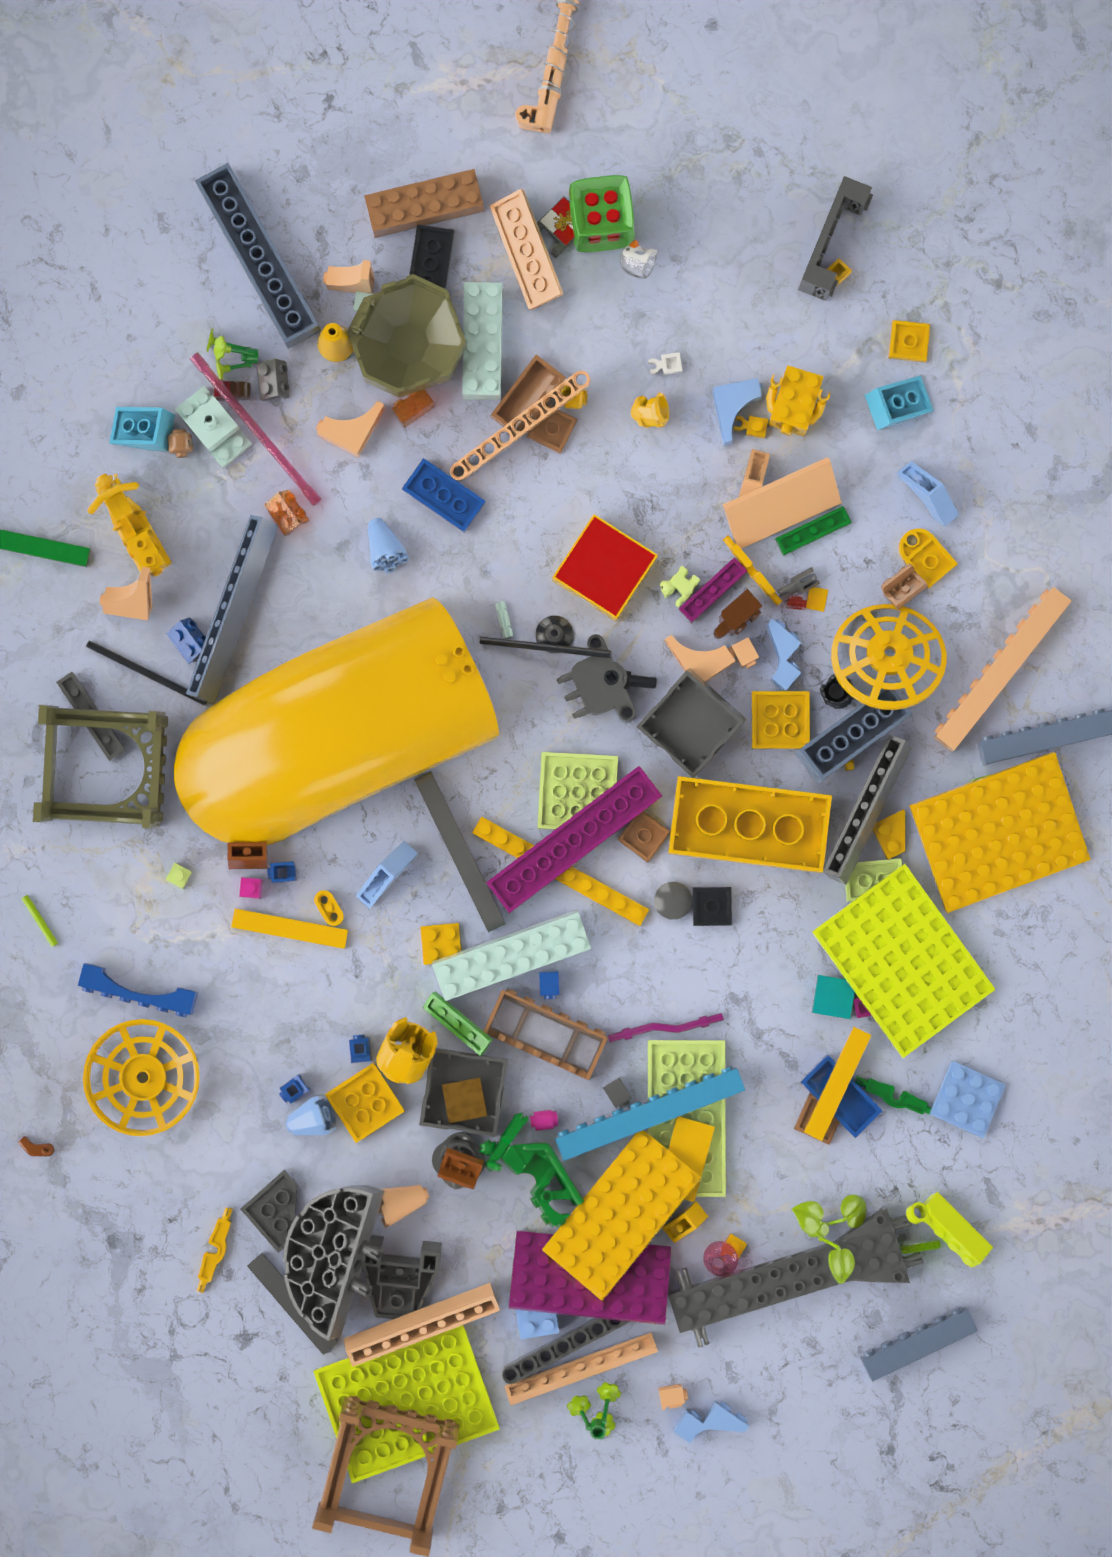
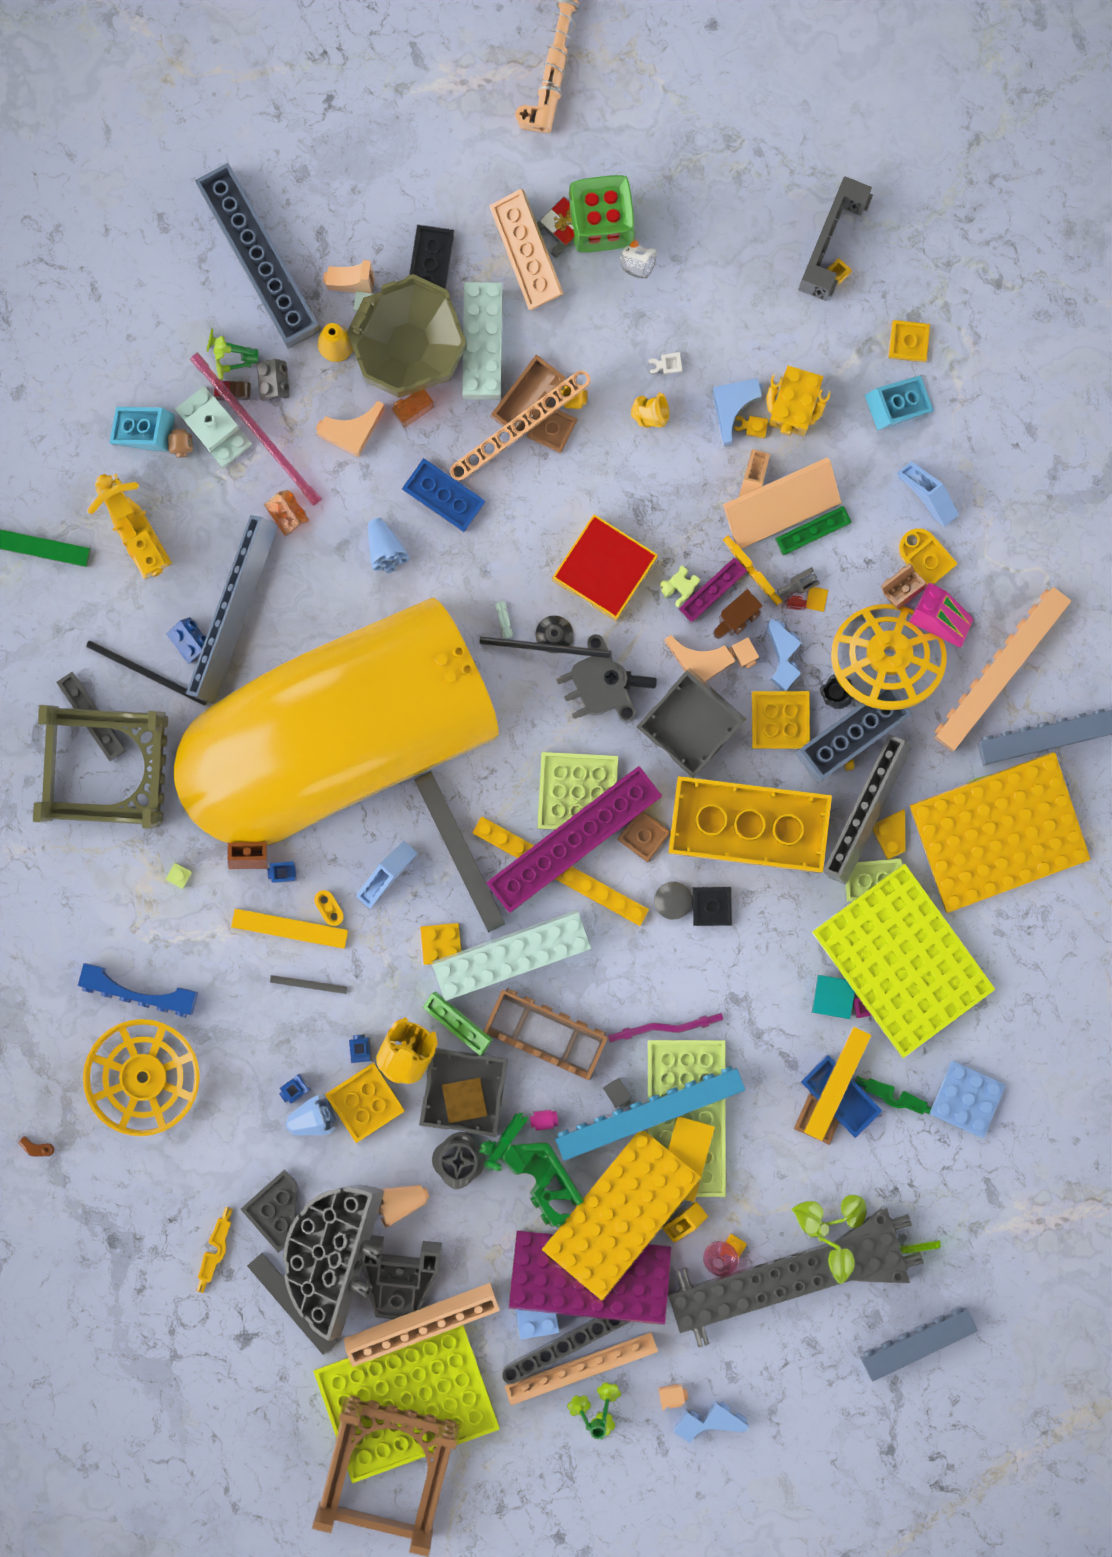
lime bar [21,895,58,947] -> none
light nougat arch [100,567,153,620] -> none
dark pink brick [239,877,263,899] -> none
medium nougat brick [364,169,484,238] -> none
dark orange bracket [437,1148,484,1189] -> none
blue brick [539,972,560,999] -> none
neon yellow hinge [906,1192,993,1268] -> none
none -> dark grey bar [270,975,347,994]
none -> dark pink slope [909,583,974,648]

